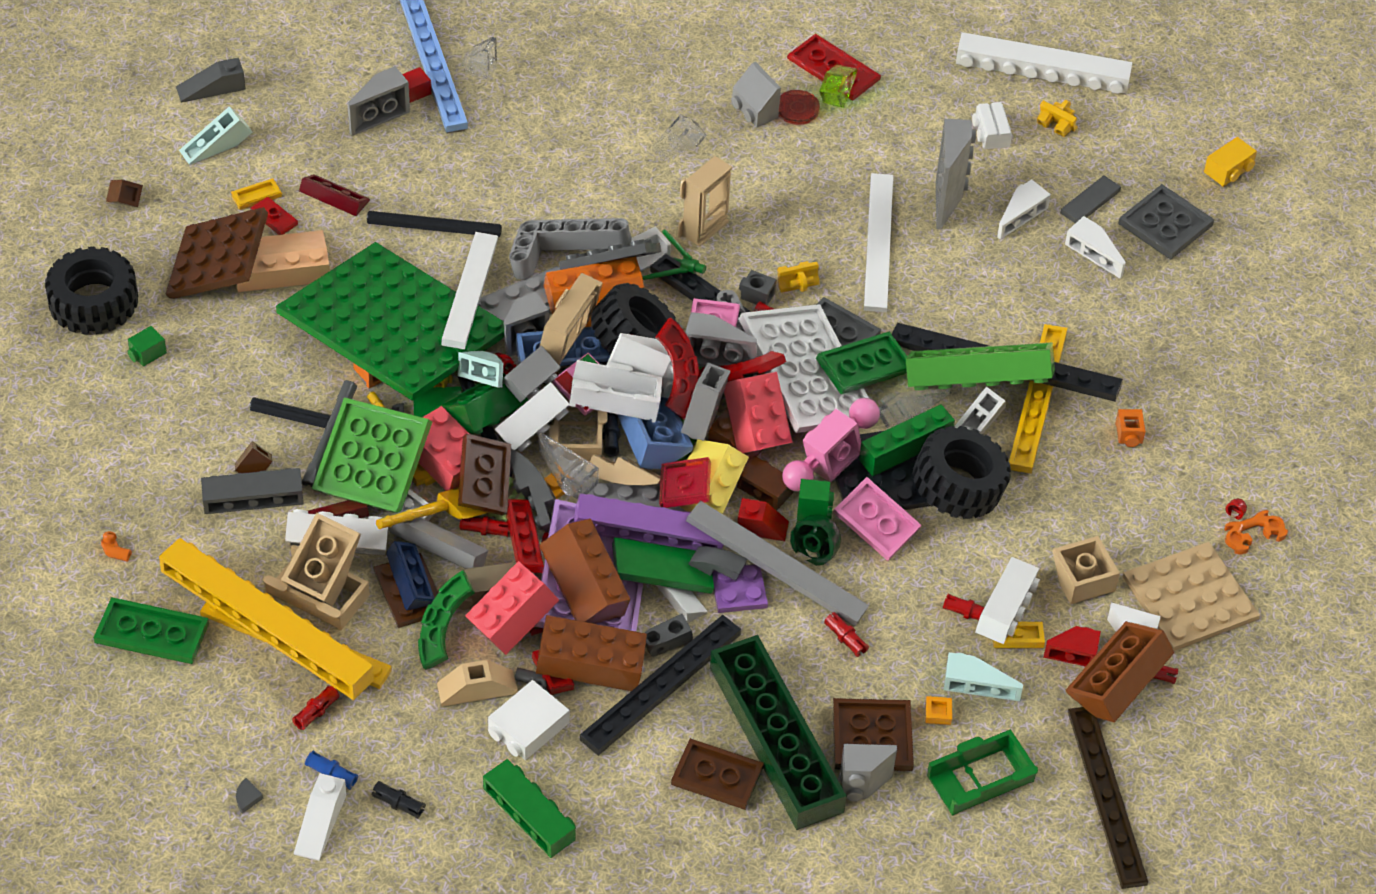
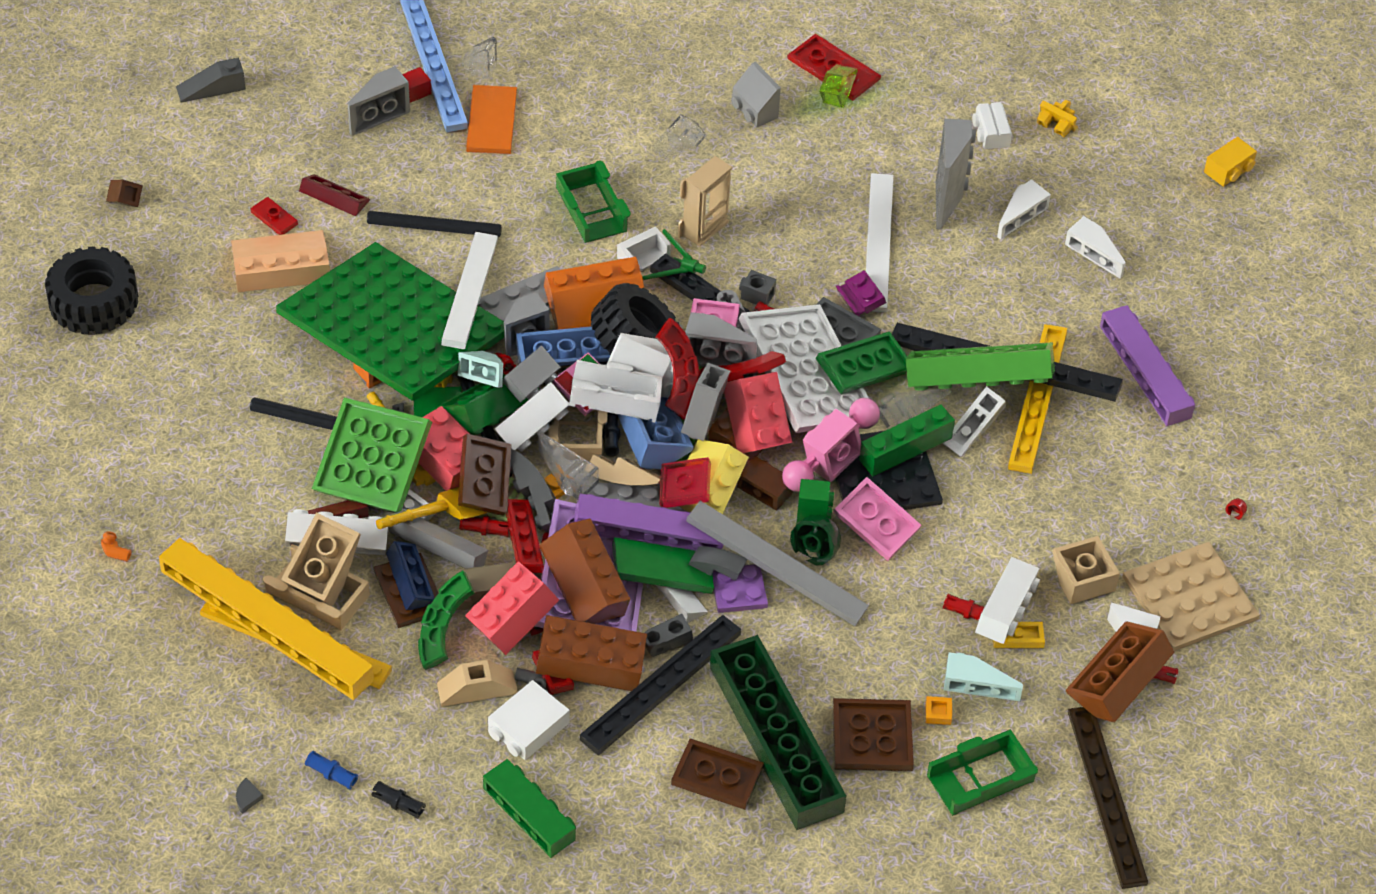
green plate [93,597,209,664] -> none
green brick [127,326,167,367] -> none
reddish brown plate [165,207,268,299] -> none
light aqua slope [179,107,253,165] -> none
dark grey brick [201,468,304,514] -> none
yellow tile [231,178,282,210] -> none
reddish brown panel [235,441,273,474] -> none
red pin [292,685,340,730] -> none
white slope [294,773,346,861] -> none
dark grey piece [302,380,357,487] -> none
light grey beam [509,218,632,280] -> none
tan piece [540,273,603,366] -> none
dark grey plate [559,239,661,270] -> none
red slope [737,498,789,542] -> none
yellow hips [777,261,820,293] -> none
clear red tile [779,90,820,125] -> none
red pin [824,612,869,657] -> none
light grey slope [840,744,897,801] -> none
black tyre [913,426,1011,519] -> none
white brick [956,32,1132,94] -> none
red slope [1043,626,1101,667] -> none
dark grey tile [1060,175,1121,223] -> none
orange brick [1115,409,1146,447] -> none
dark grey plate [1118,184,1215,260] -> none
orange helmet [1224,510,1288,554] -> none
none -> orange tile [466,85,517,154]
none -> green piece [556,160,631,243]
none -> magenta plate [836,270,887,317]
none -> medium lavender brick [1100,305,1195,426]

